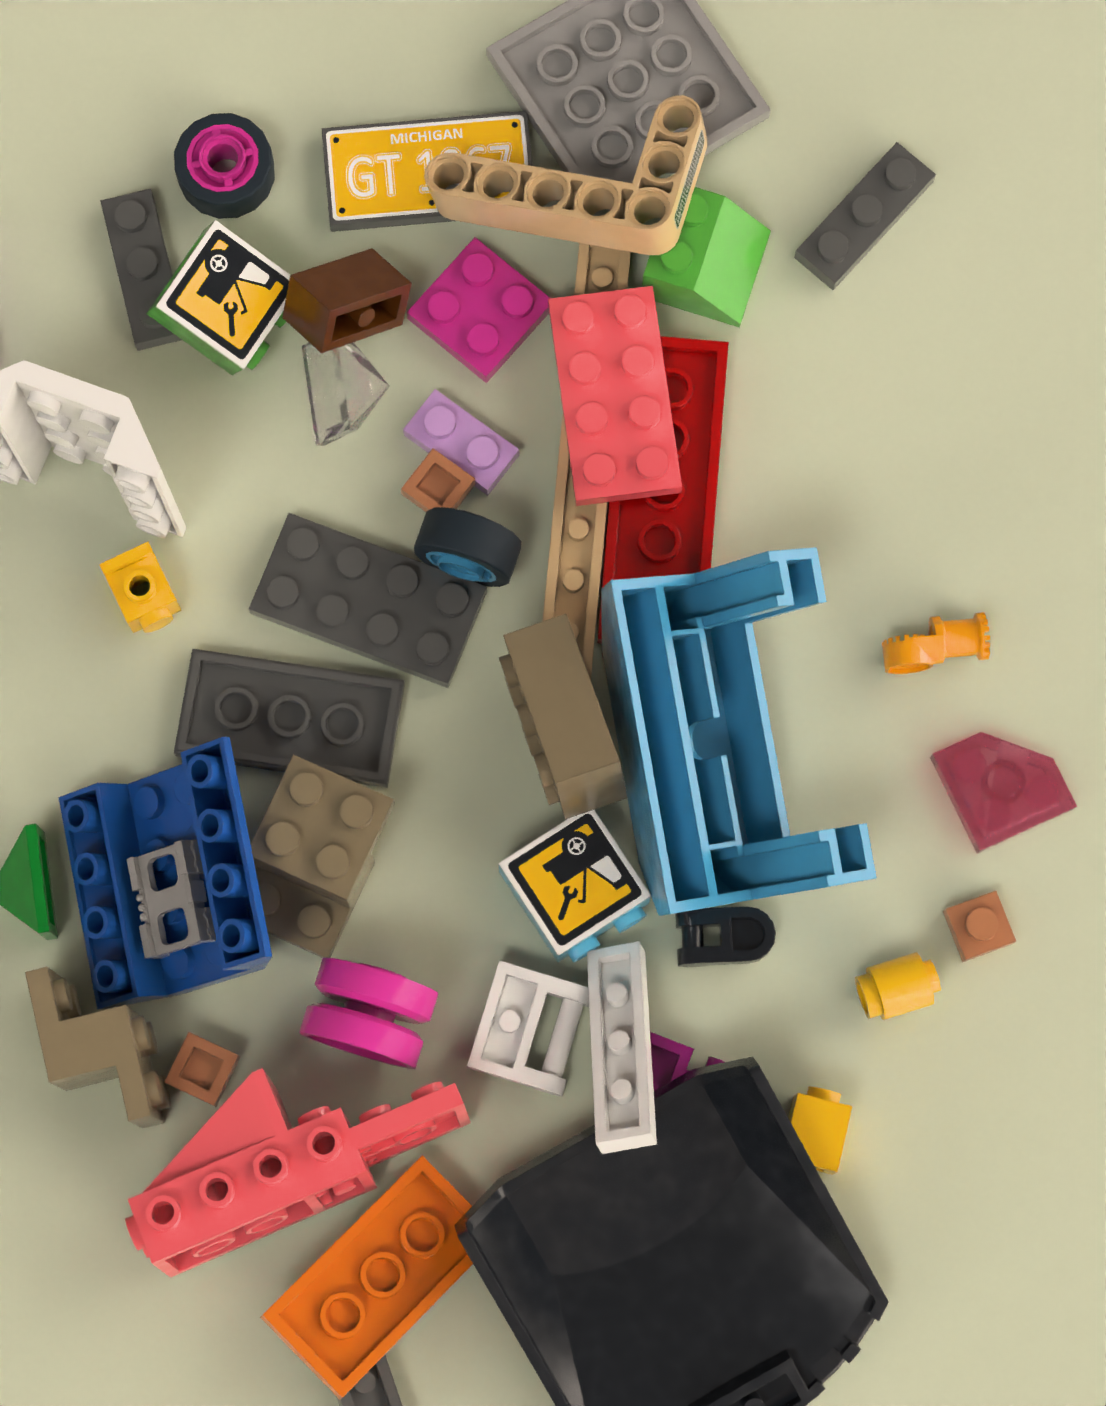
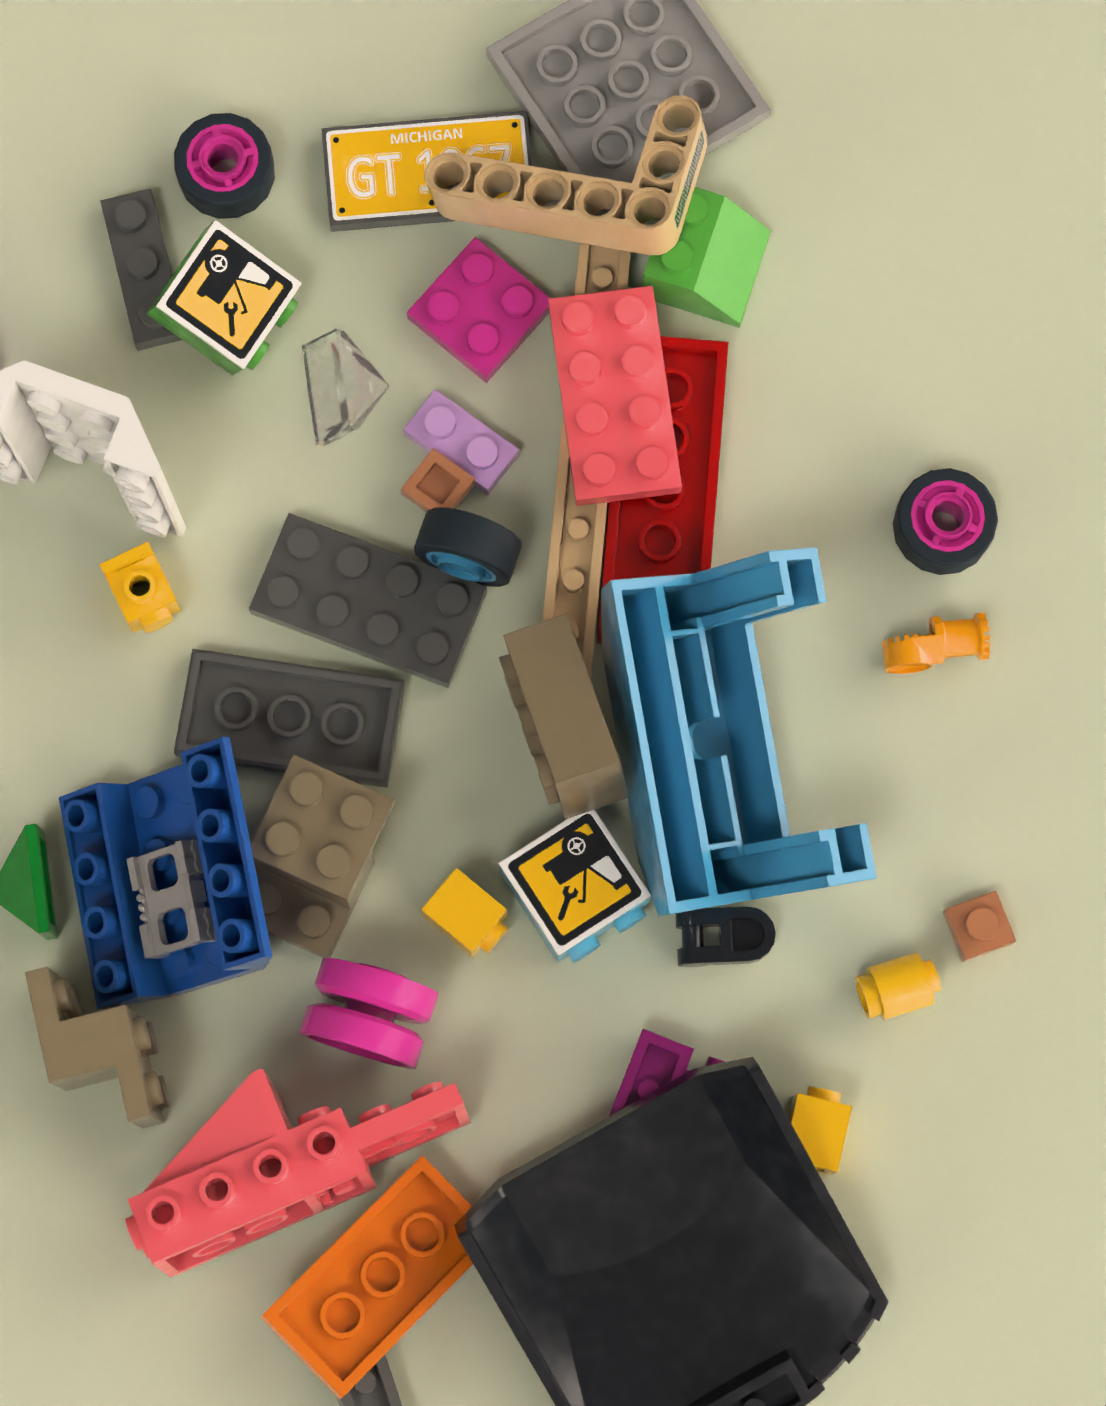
nougat plate [164,1032,240,1107] -> none
reddish brown brick [282,248,412,354] -> none
white plate [467,961,589,1096] -> none
white plate [587,941,657,1154] -> none
dark grey plate [794,142,936,290] -> none
clear pink plate [930,732,1077,854] -> none
none -> yellow brick [421,868,509,958]
none -> wheel [893,468,998,575]

